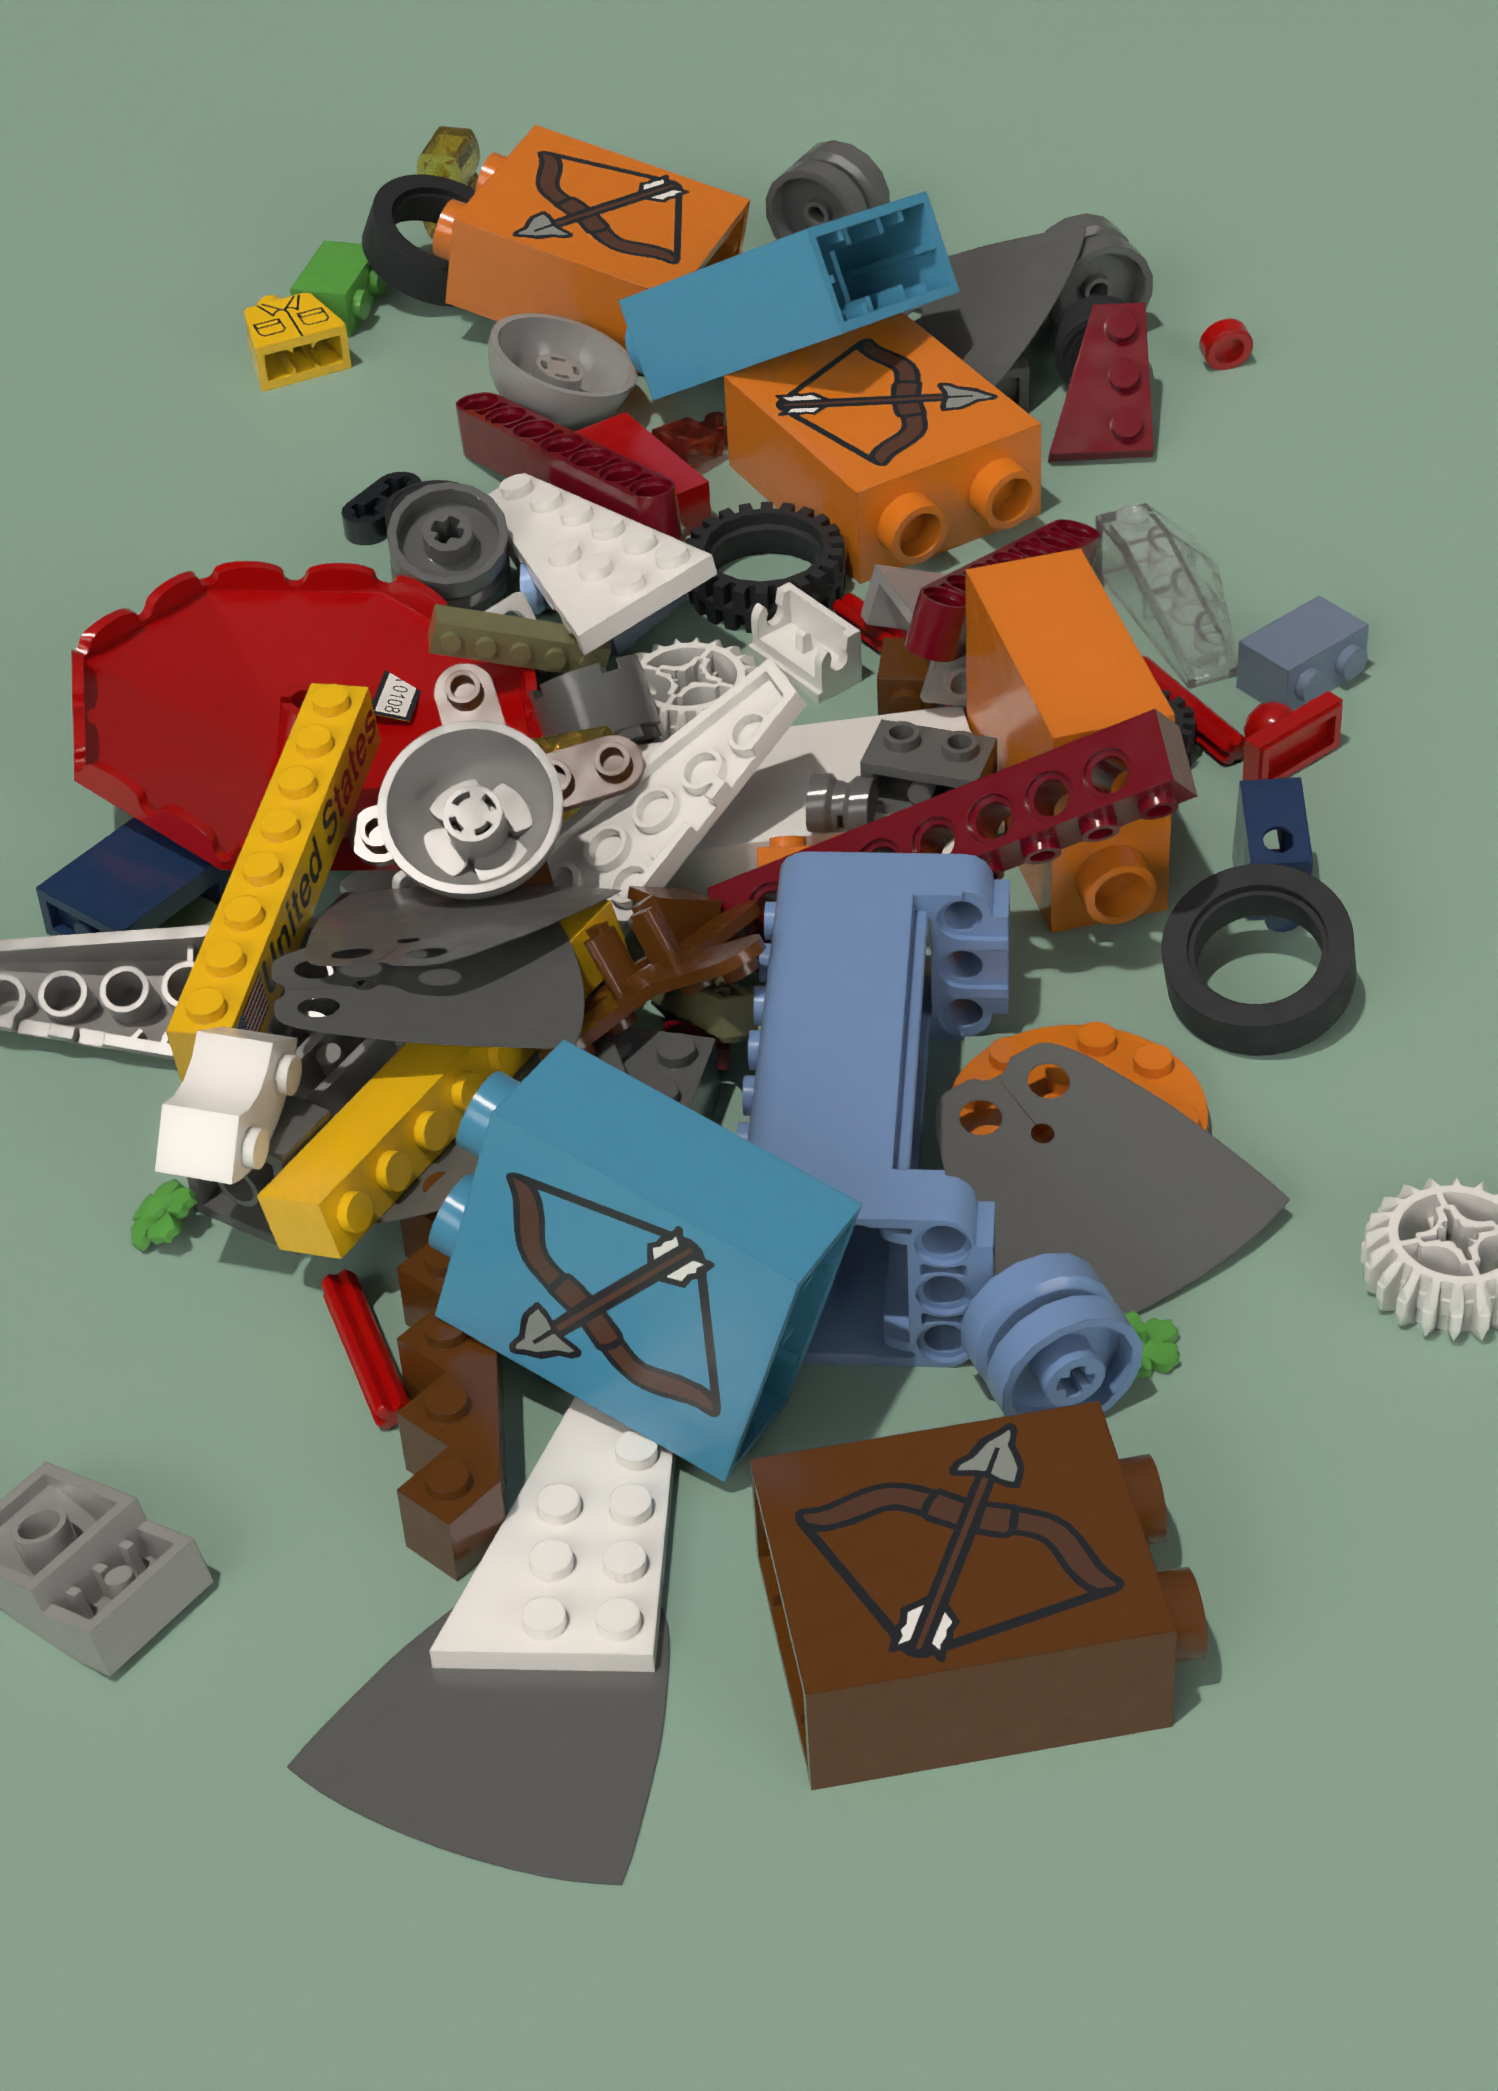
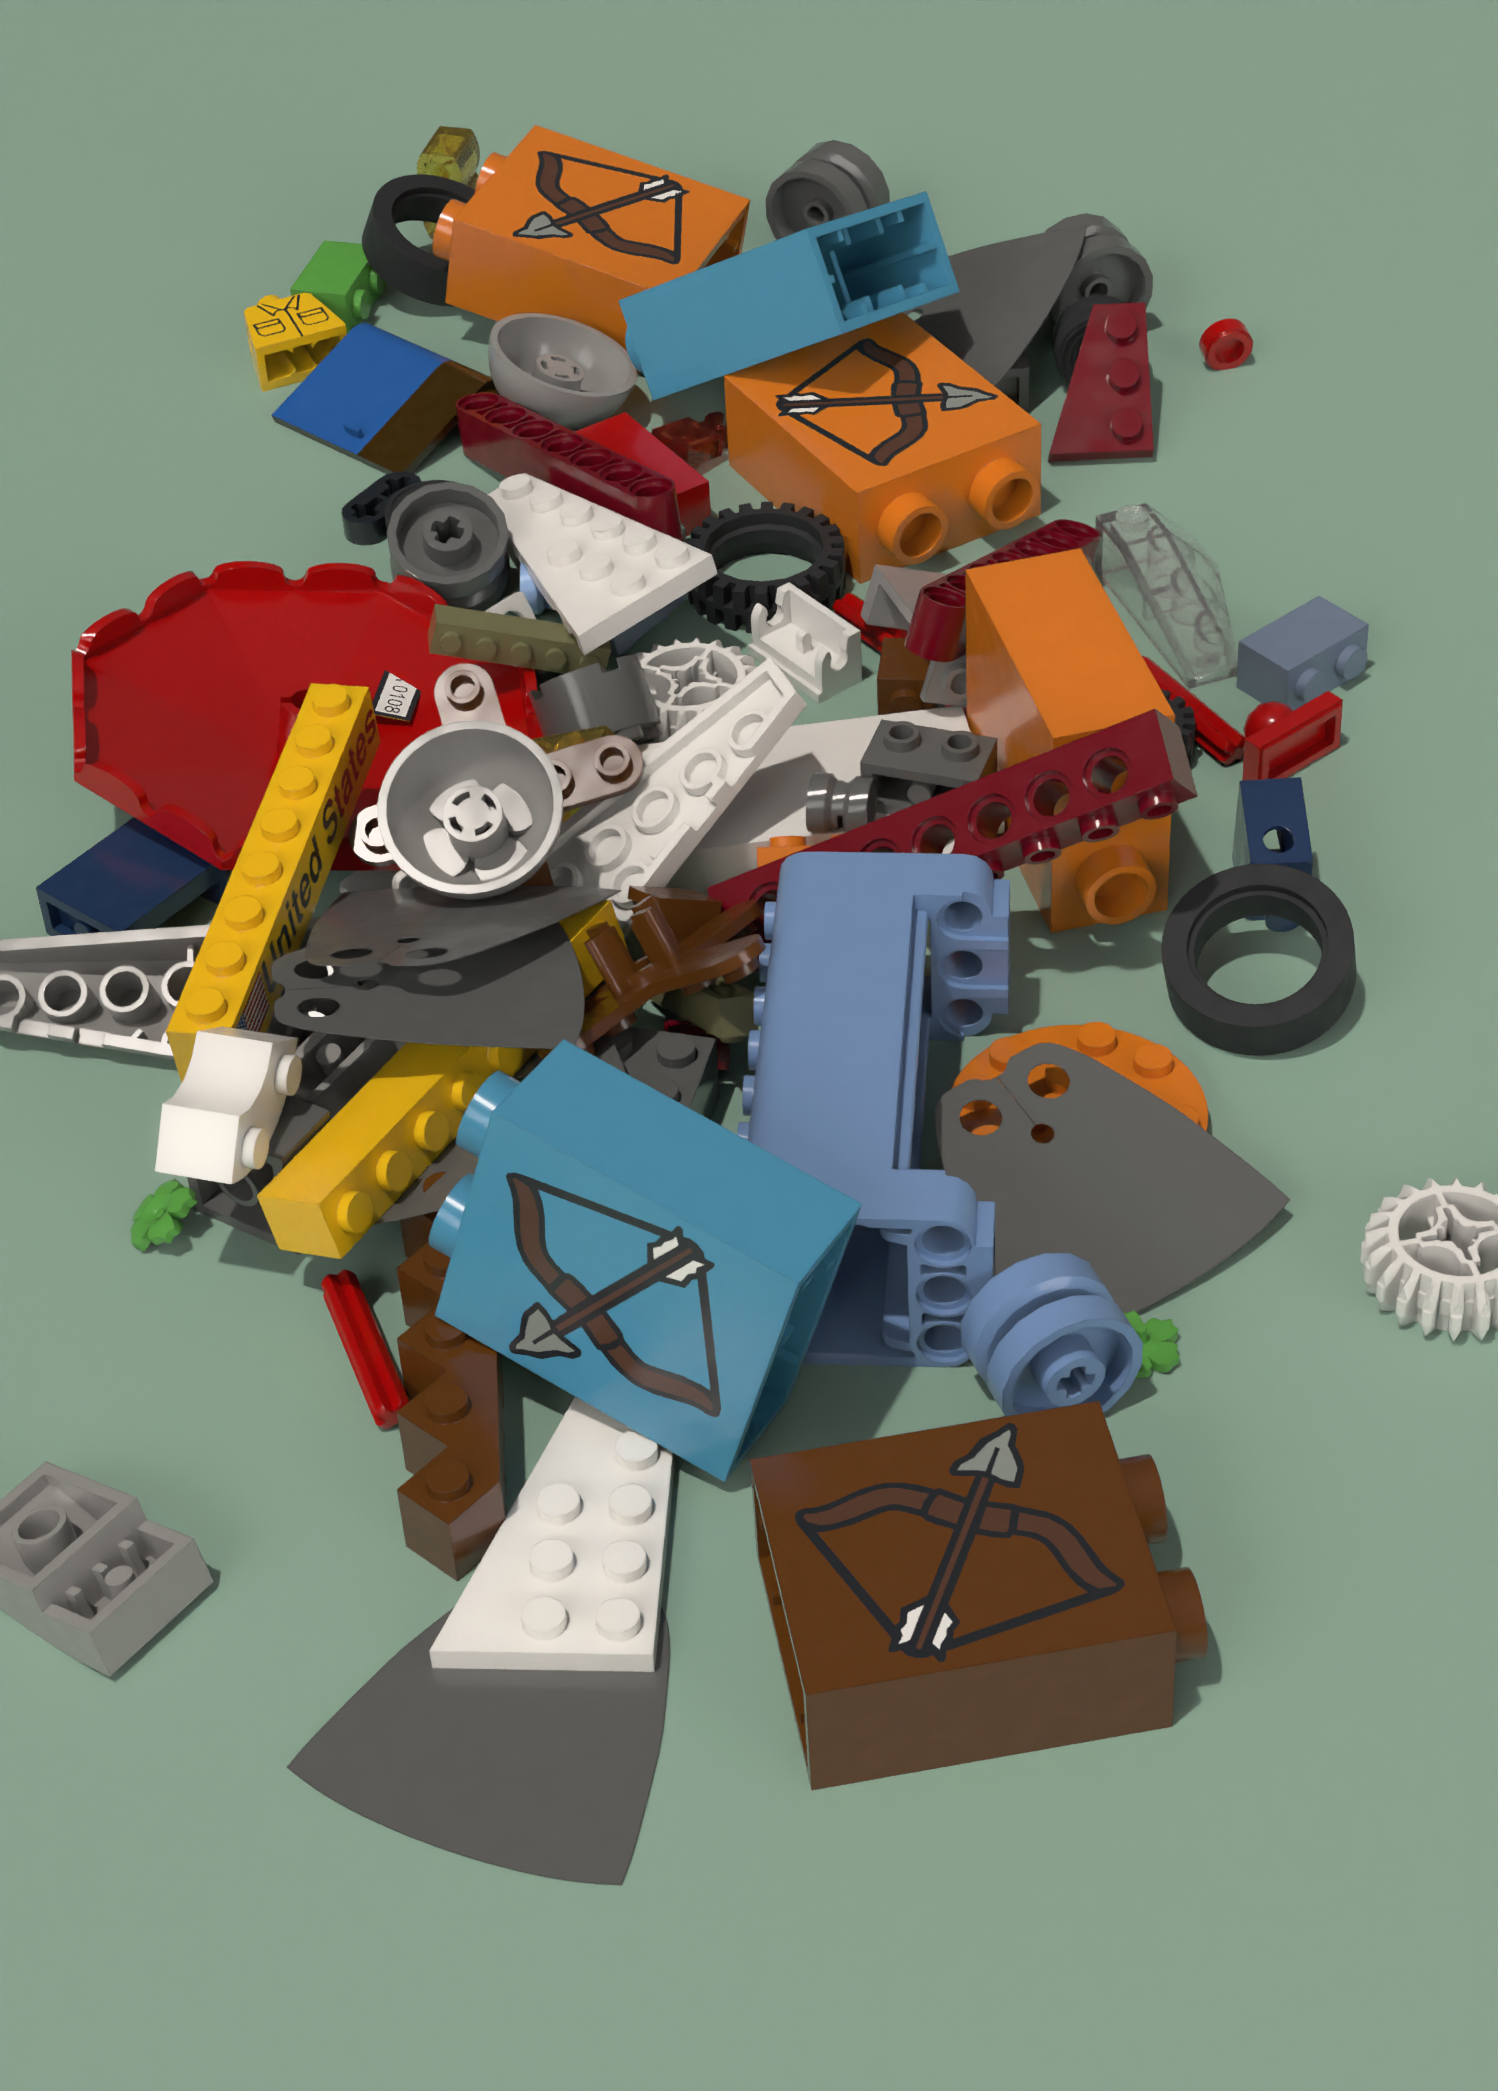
none -> blue door [271,323,499,474]

